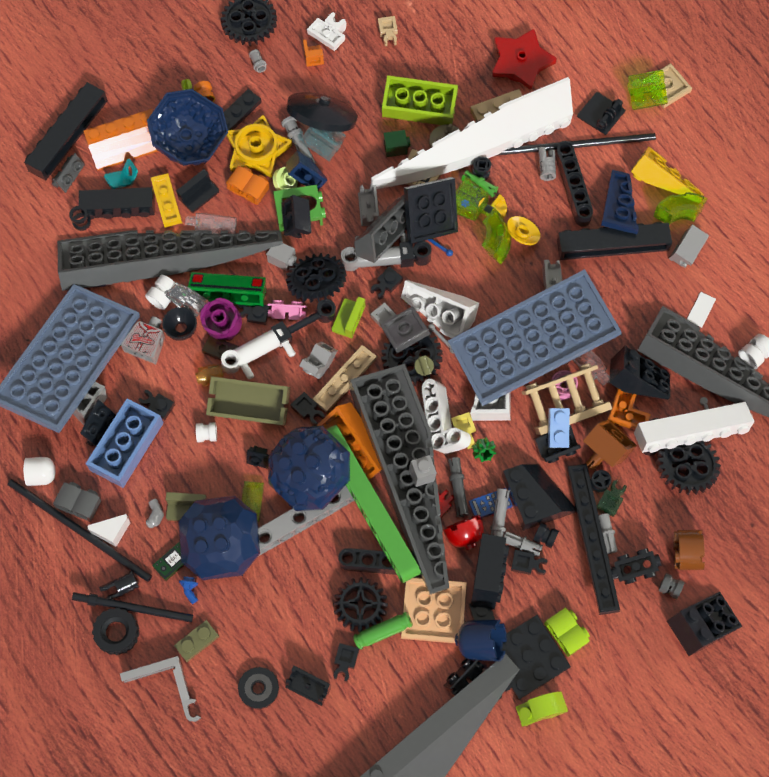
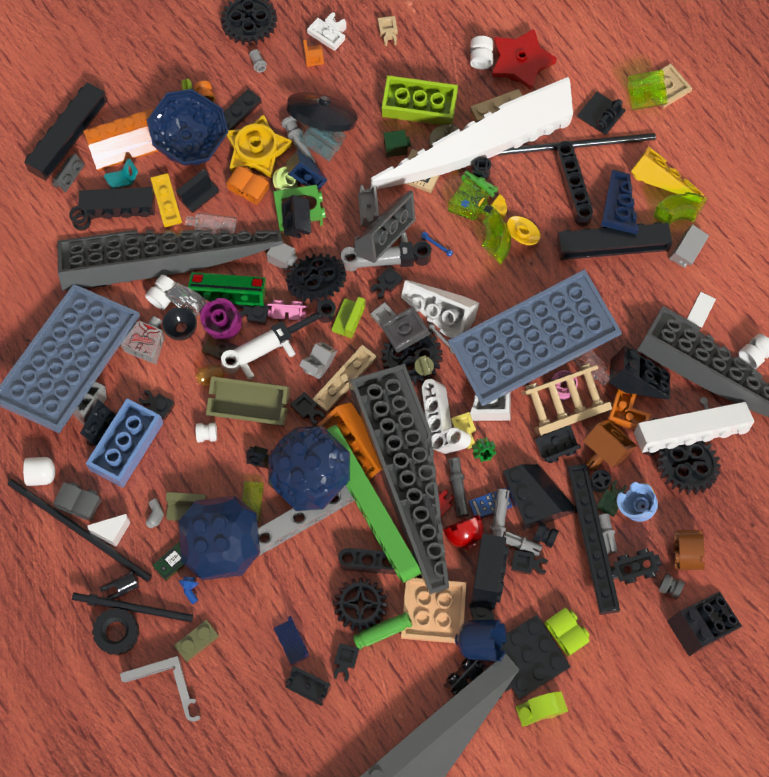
black tile [238,667,279,710] -> none
black plate [404,177,458,244] -> none
light grey brick [409,455,437,487] -> none
light grey hinge [539,147,556,181] -> none
light grey hinge [542,260,562,290] -> none
light blue plate [548,408,570,448] -> none
none -> clear blue panel [274,616,310,666]
none -> white wheel [470,36,493,69]
none -> light blue helmet [617,482,658,522]

